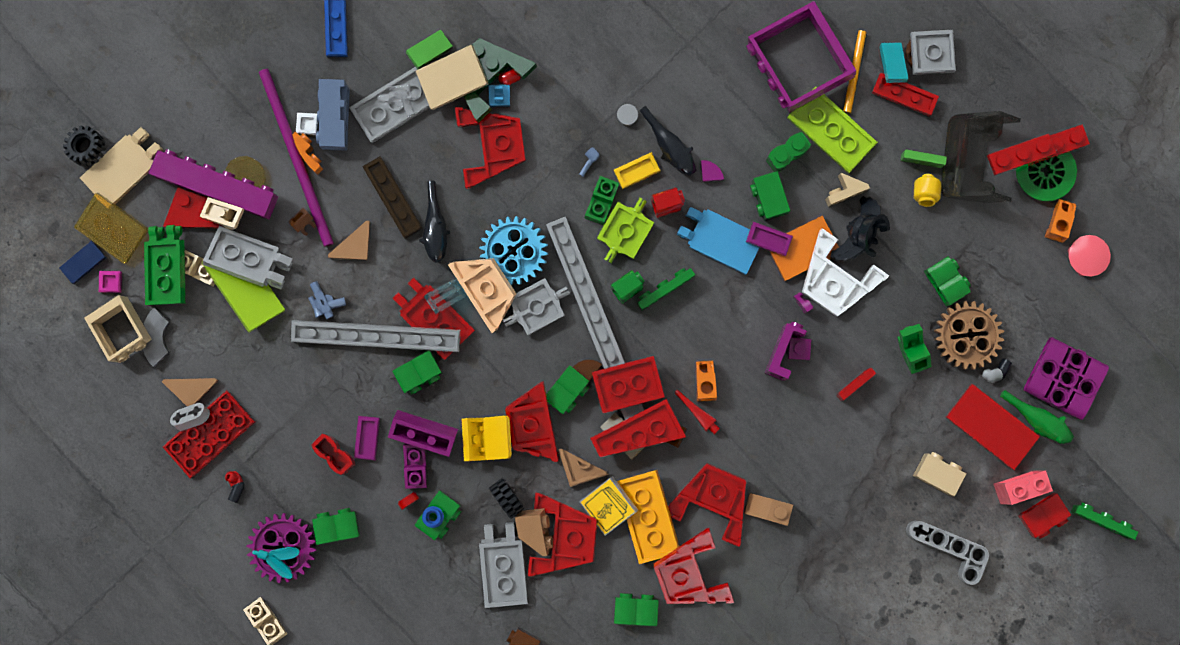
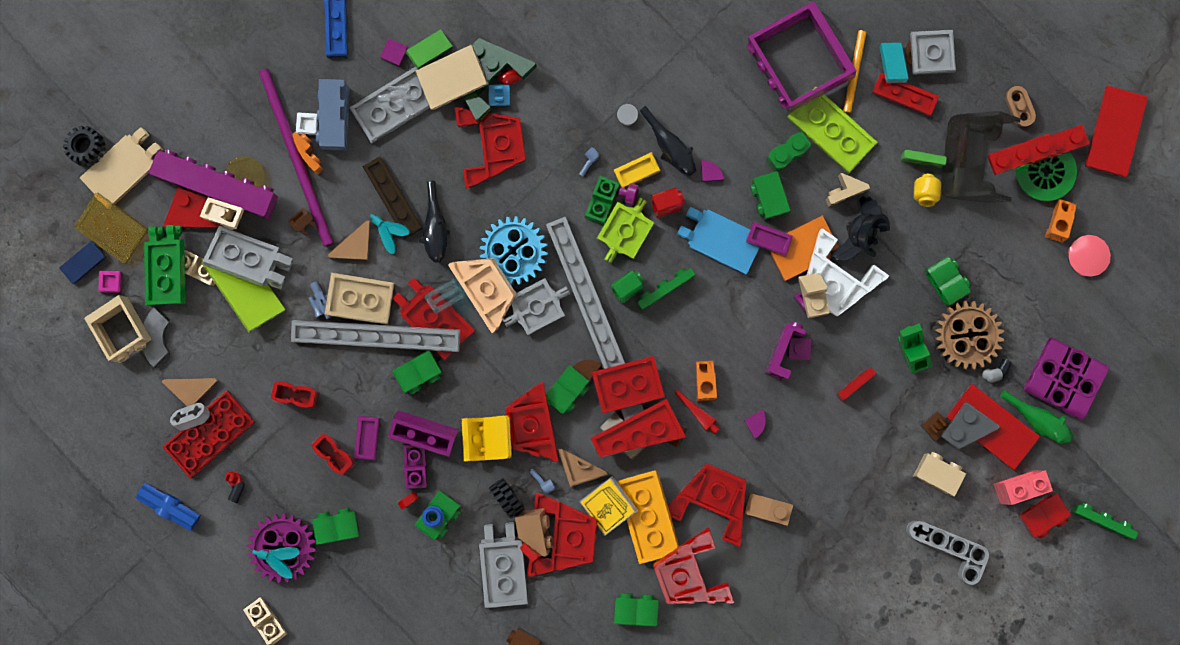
none -> blue piece [135,483,201,531]
none -> red brick [271,382,319,409]
none -> tan tile [324,273,394,325]
none -> teal piece [370,214,410,254]
none -> magenta tile [380,38,408,67]
none -> red tile [520,542,541,562]
none -> sand blue hand [529,469,555,493]
none -> magenta tile [619,183,639,206]
none -> magenta tile [744,410,766,439]
none -> tan slope [798,273,830,318]
none -> reddish brown tile [920,411,949,441]
none -> dark grey wing [940,402,1000,449]
none -> medium nougat plate [1005,86,1036,128]
none -> red tile [1084,85,1148,178]

